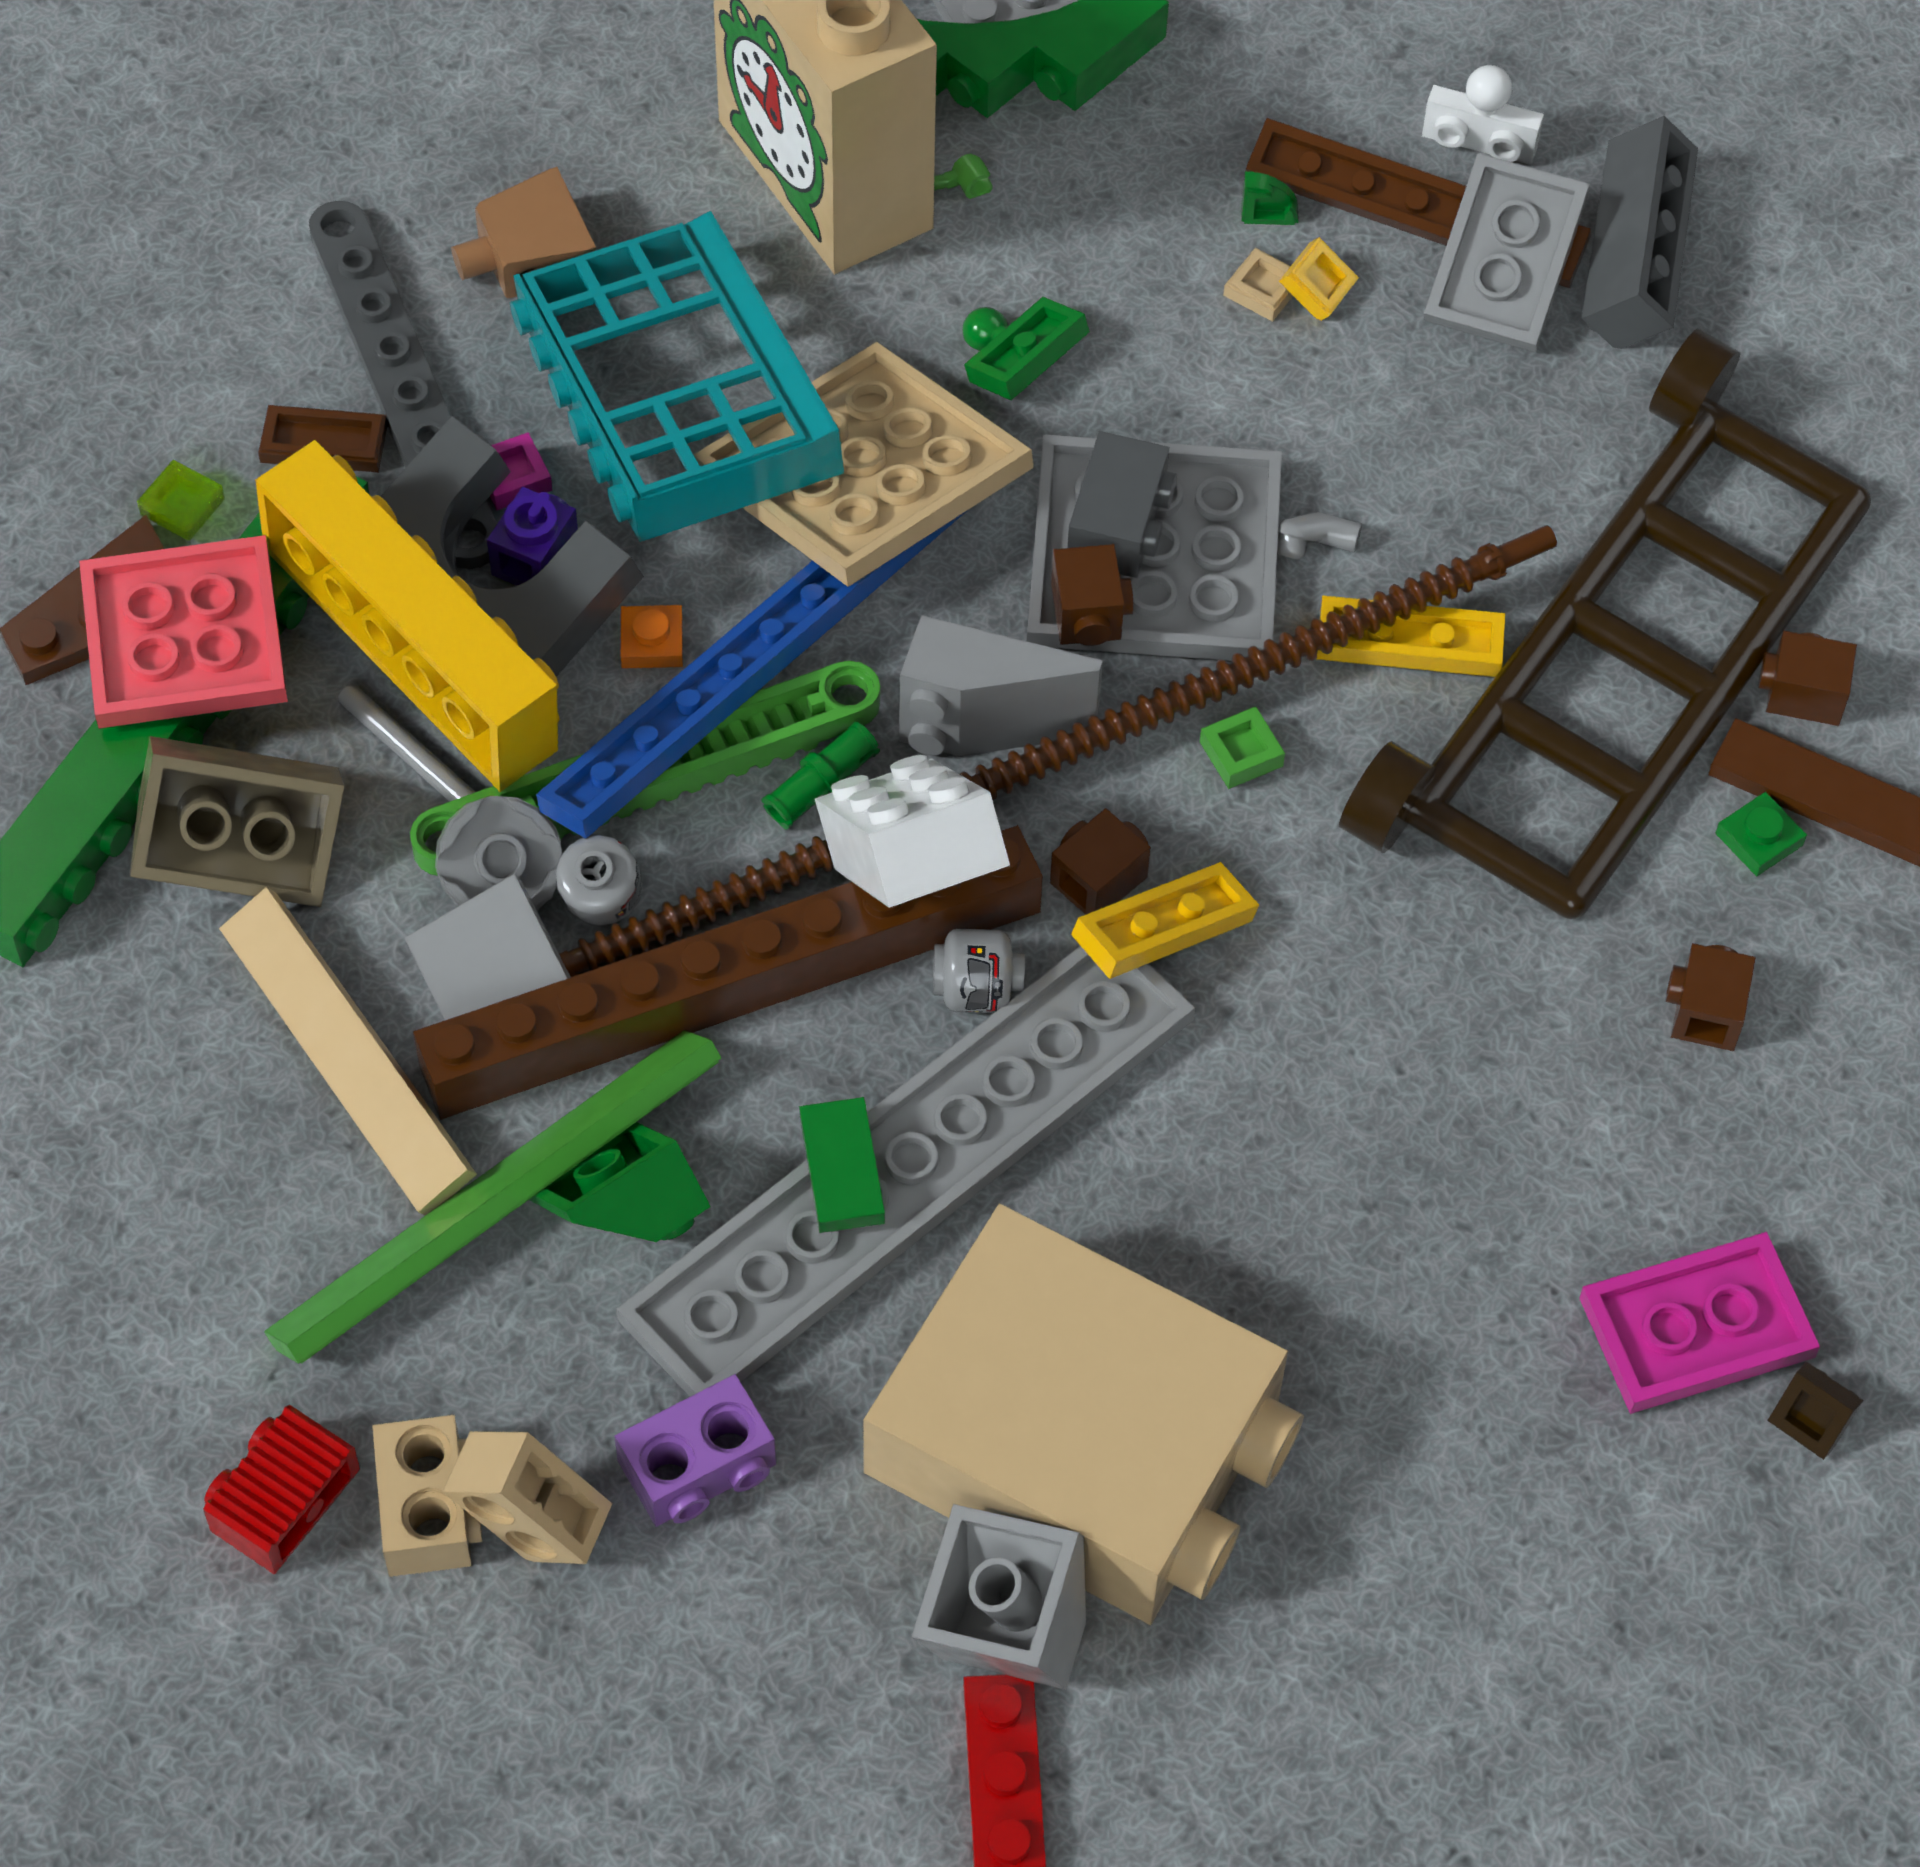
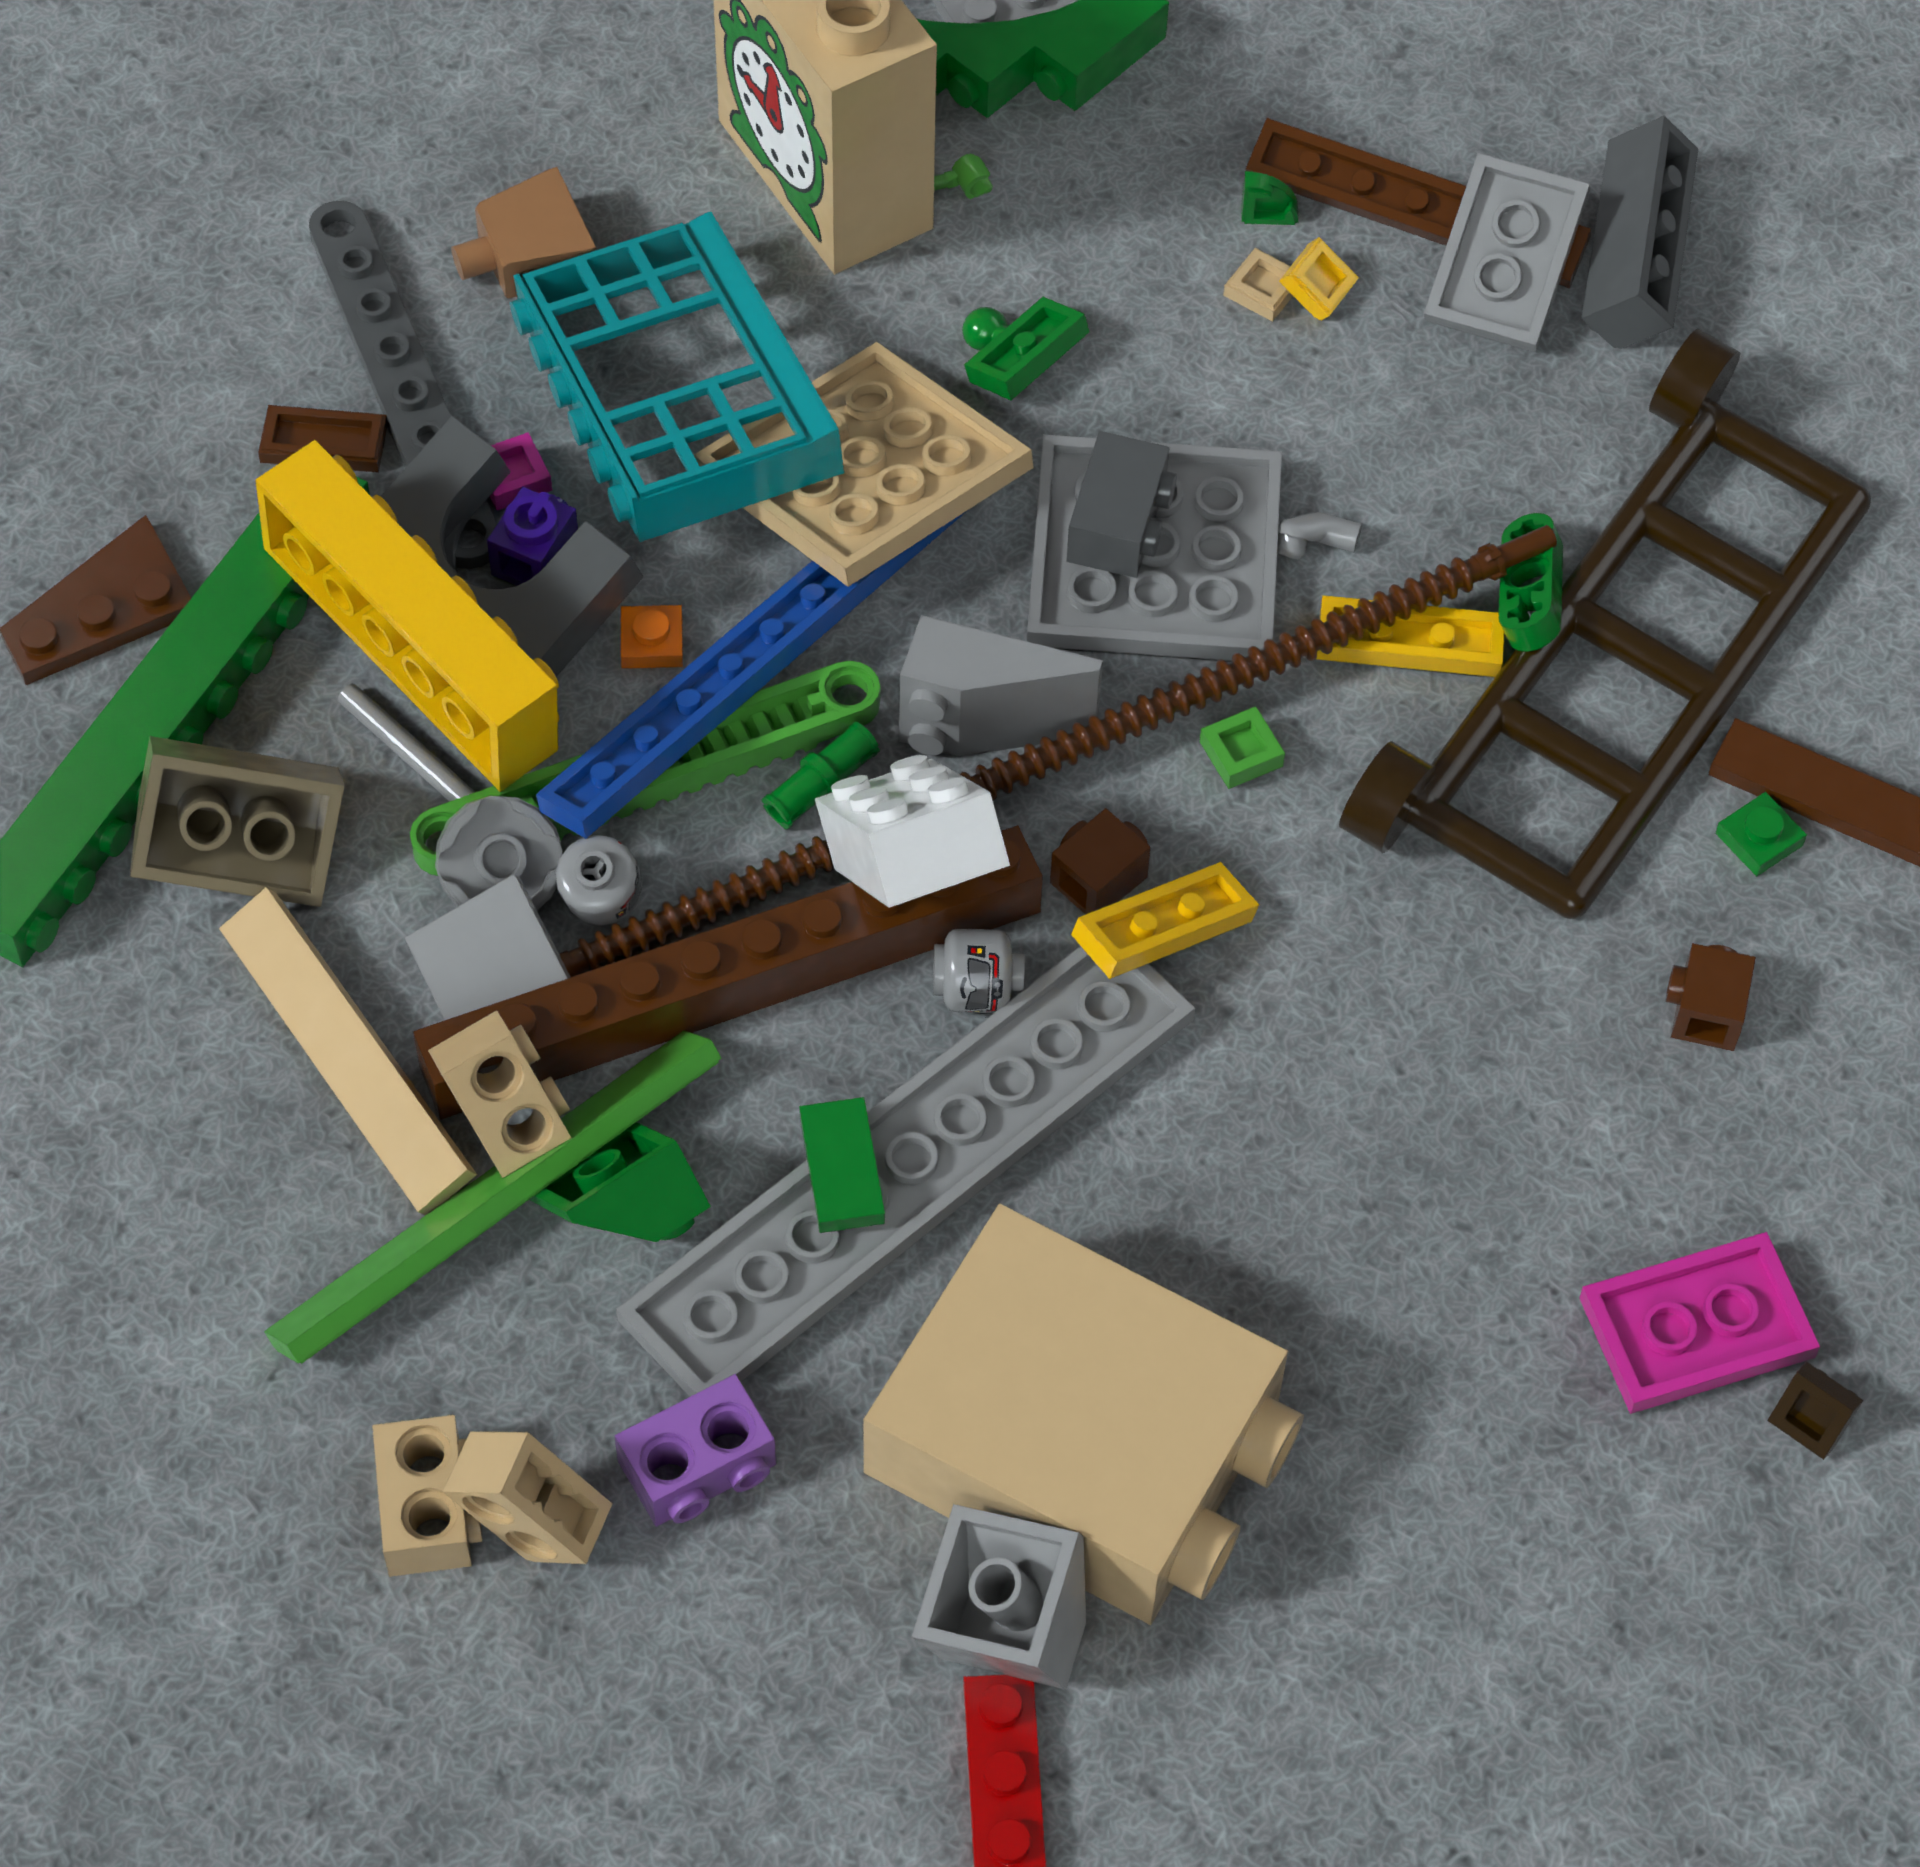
coral plate [79,535,288,729] -> none
clear neon green plate [137,460,225,541] -> none
red brick [203,1405,360,1574] -> none
reddish brown brick [1051,544,1133,646] -> none
white plate [1422,65,1544,165] -> none
reddish brown brick [1758,630,1857,726] -> none
none -> tan brick [428,1010,571,1178]
none -> green beam [1498,513,1563,652]

